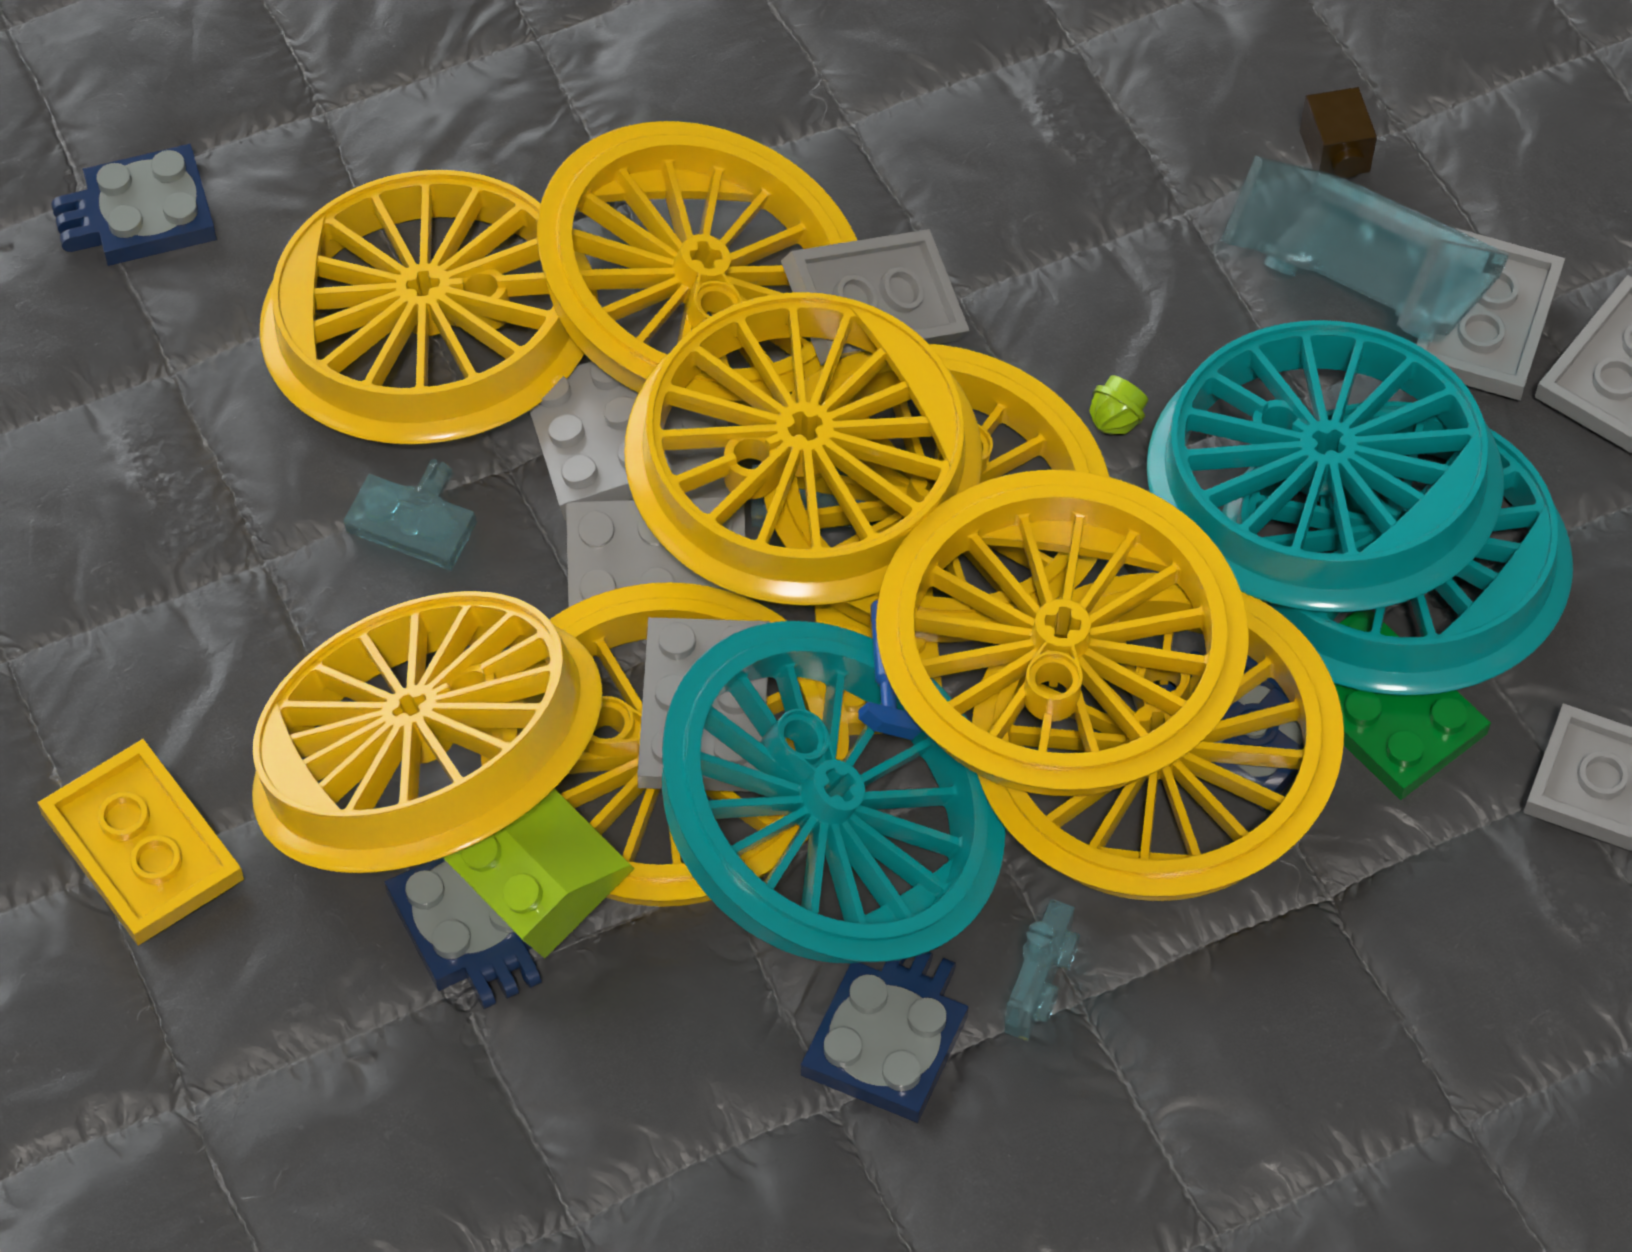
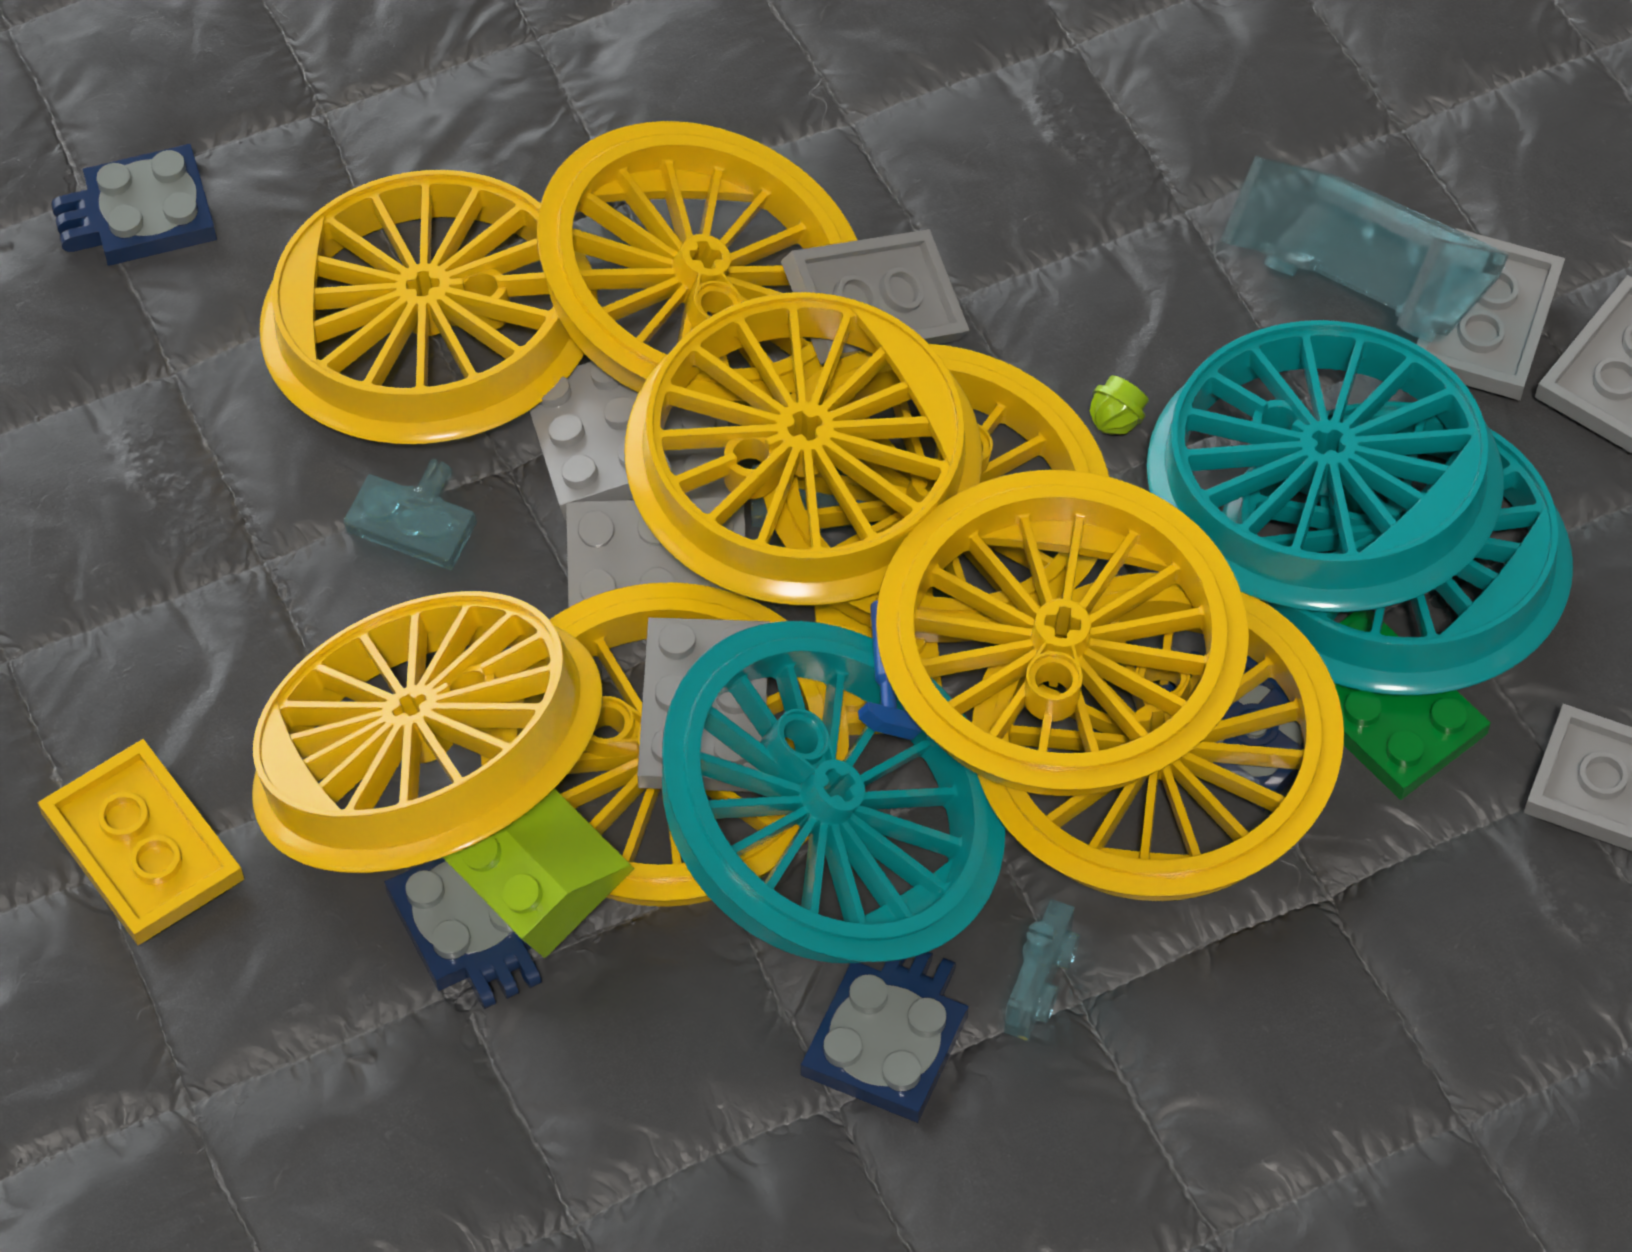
dark brown brick [1300,87,1377,181] -> none

